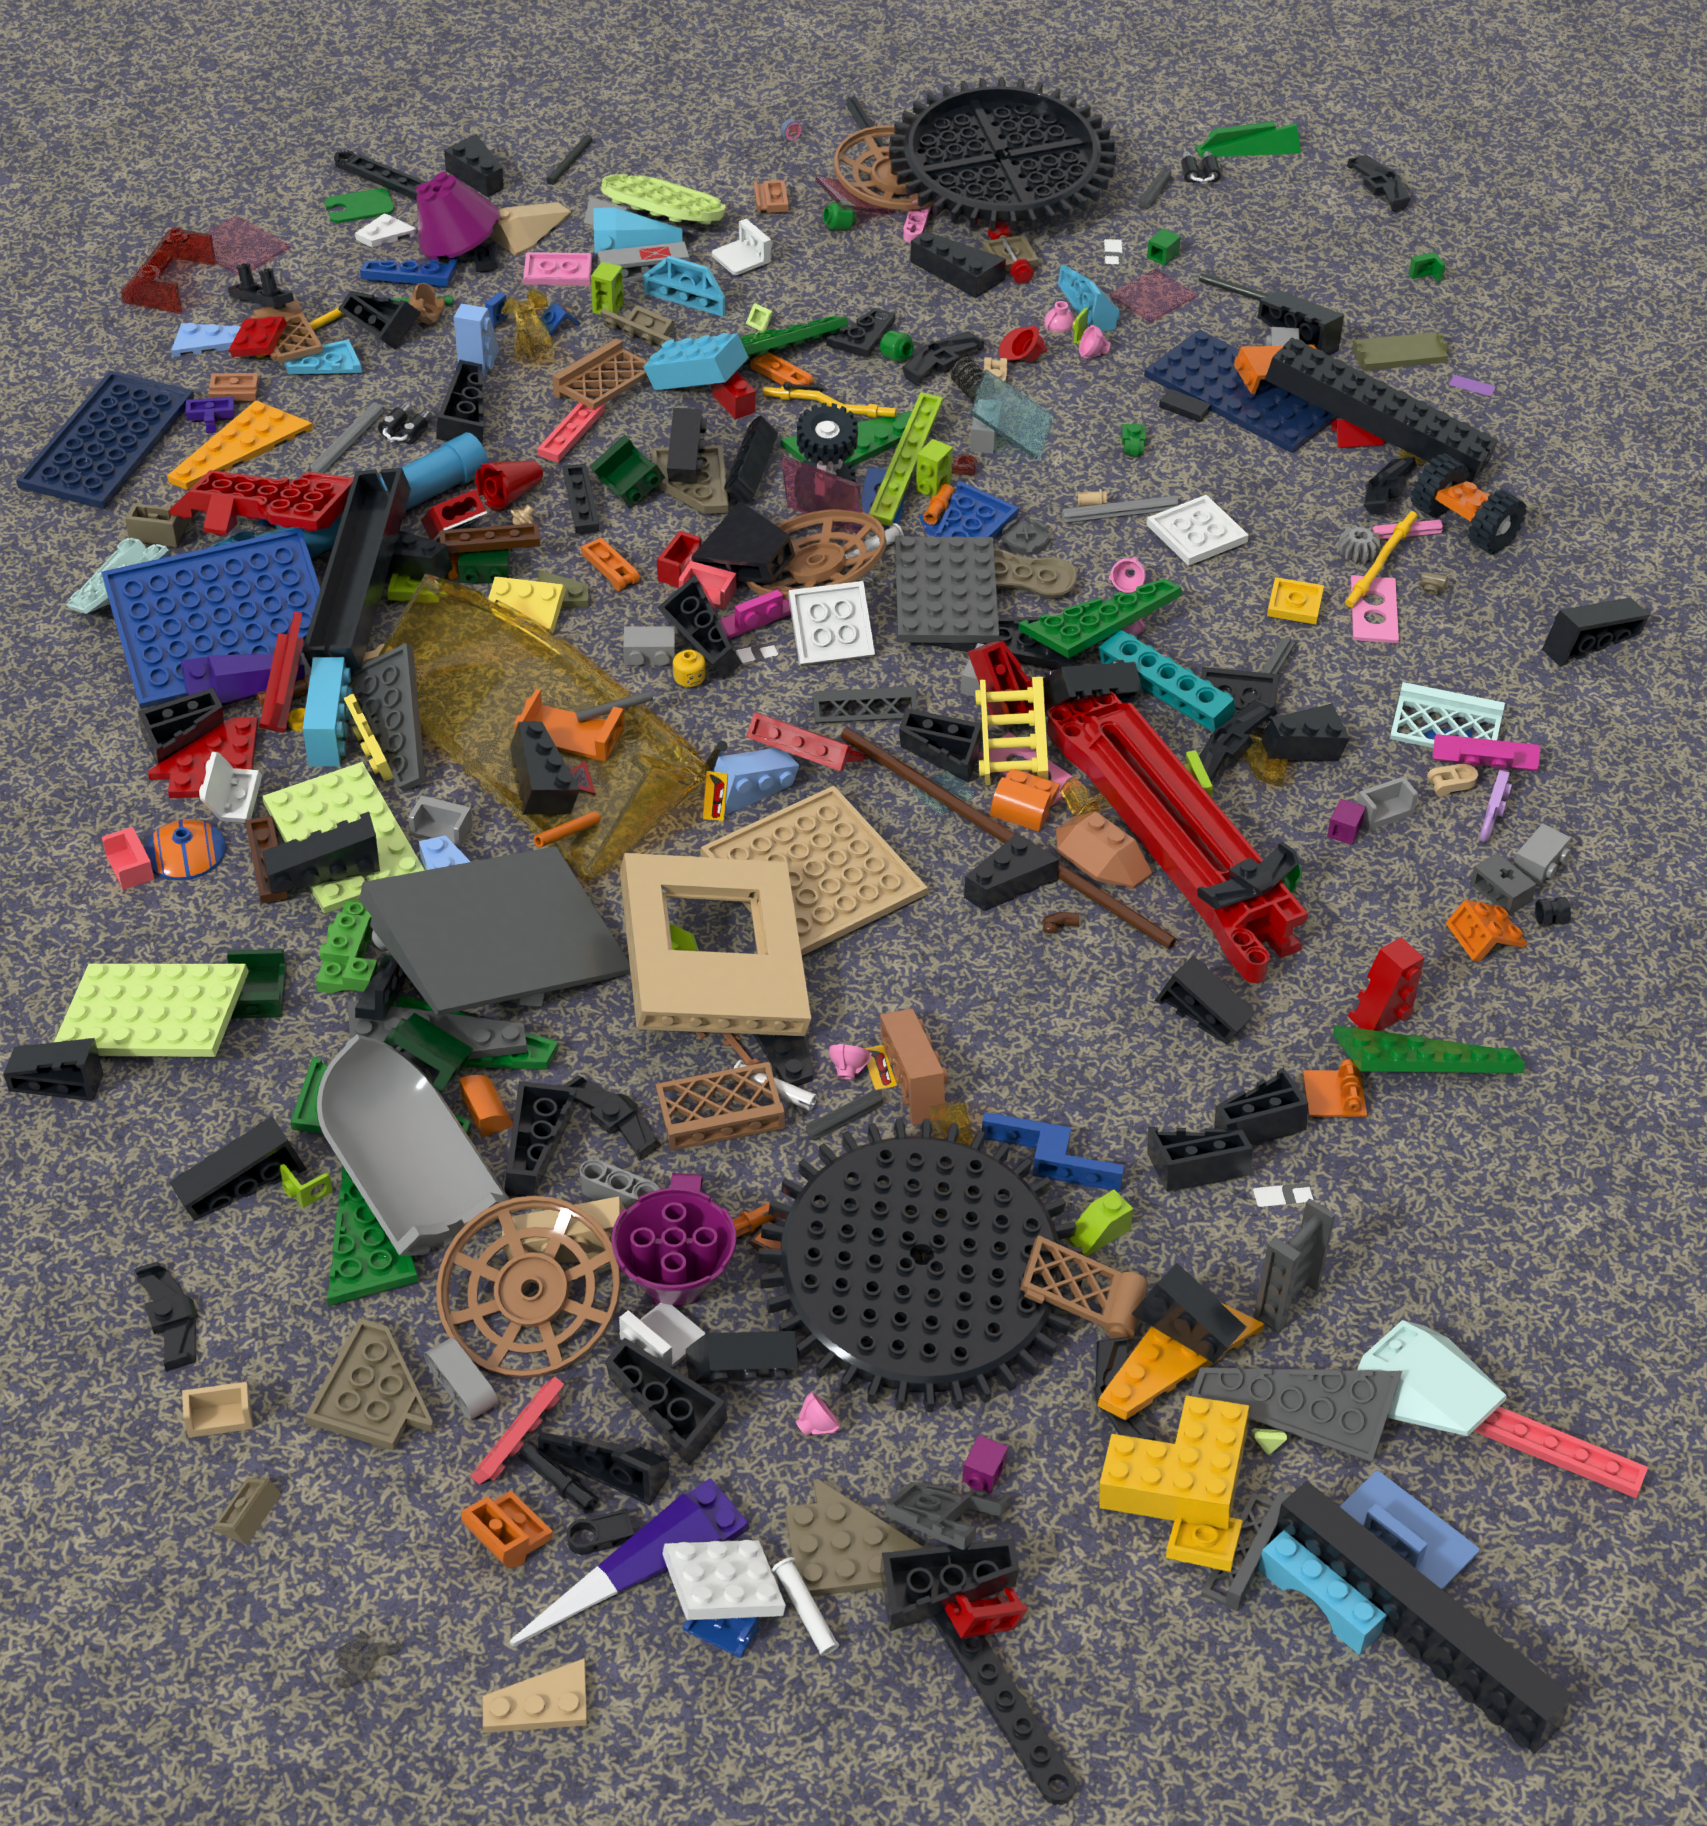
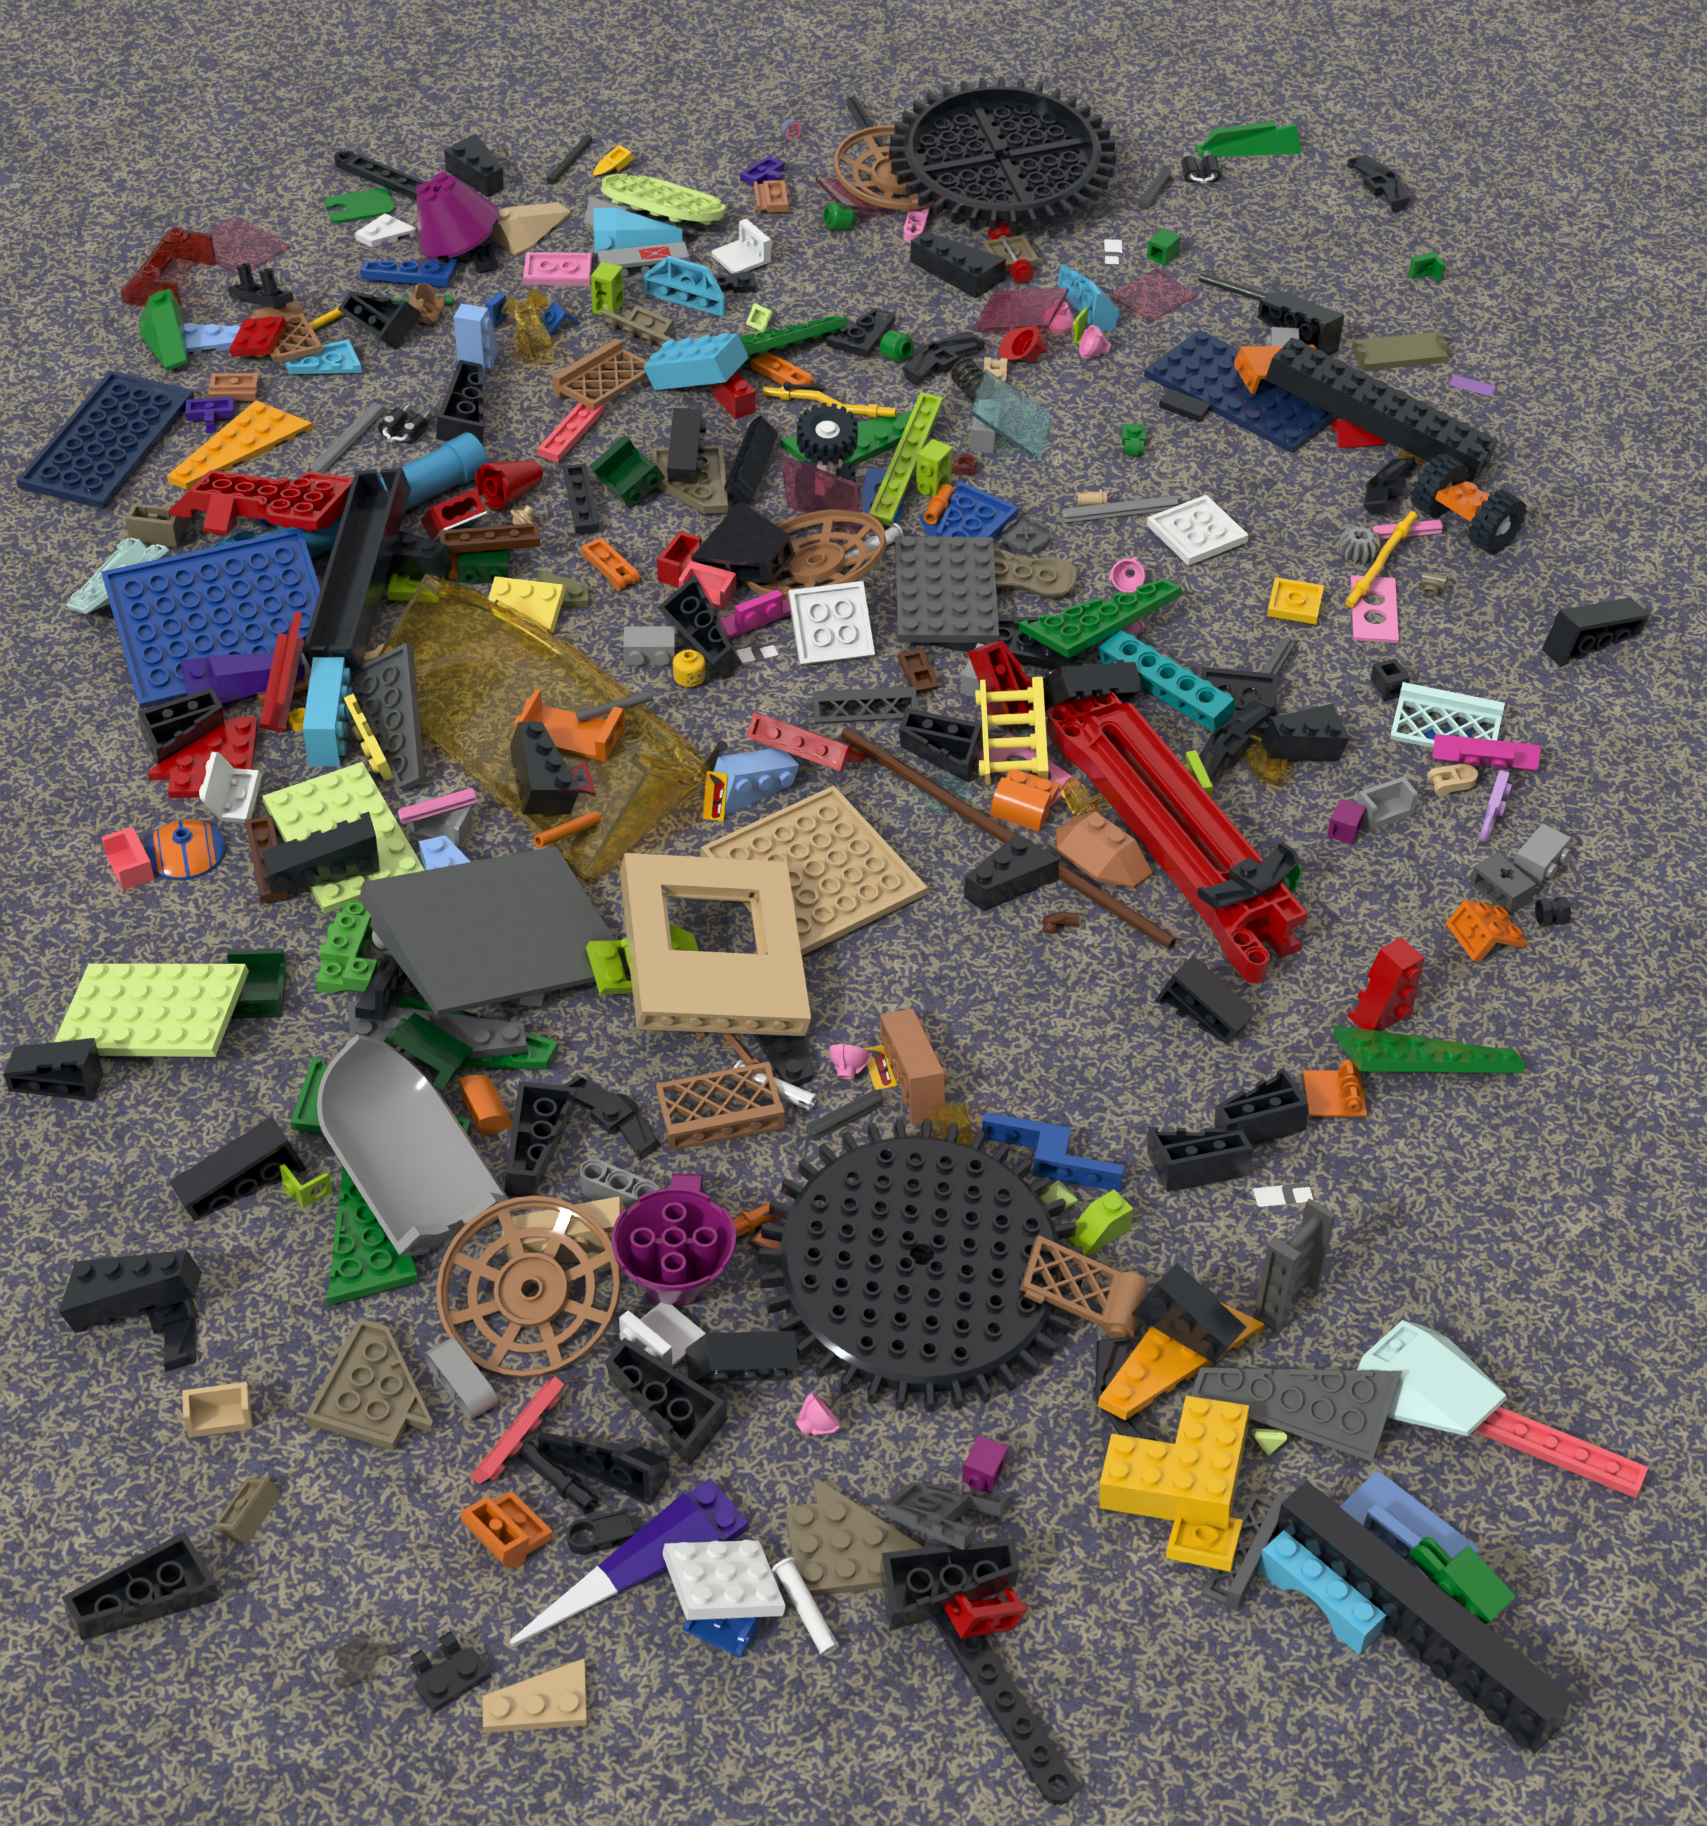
none -> black wedge [59,1250,202,1333]
none -> black wedge [62,1531,219,1641]
none -> green wedge [139,288,188,371]
none -> bright pink axle [398,788,477,824]
none -> black plate [410,1631,491,1714]
none -> lime plate [586,938,633,995]
none -> yellow plate [593,144,634,176]
none -> black plate [717,272,756,293]
none -> dark purple plate [740,156,785,187]
none -> reddish brown slope [898,648,939,693]
none -> clear pink piece [973,288,1069,332]
none -> yellowish green slope [1039,1180,1078,1209]
none -> black brick [1370,658,1410,701]
none -> green brick [1410,1537,1516,1625]

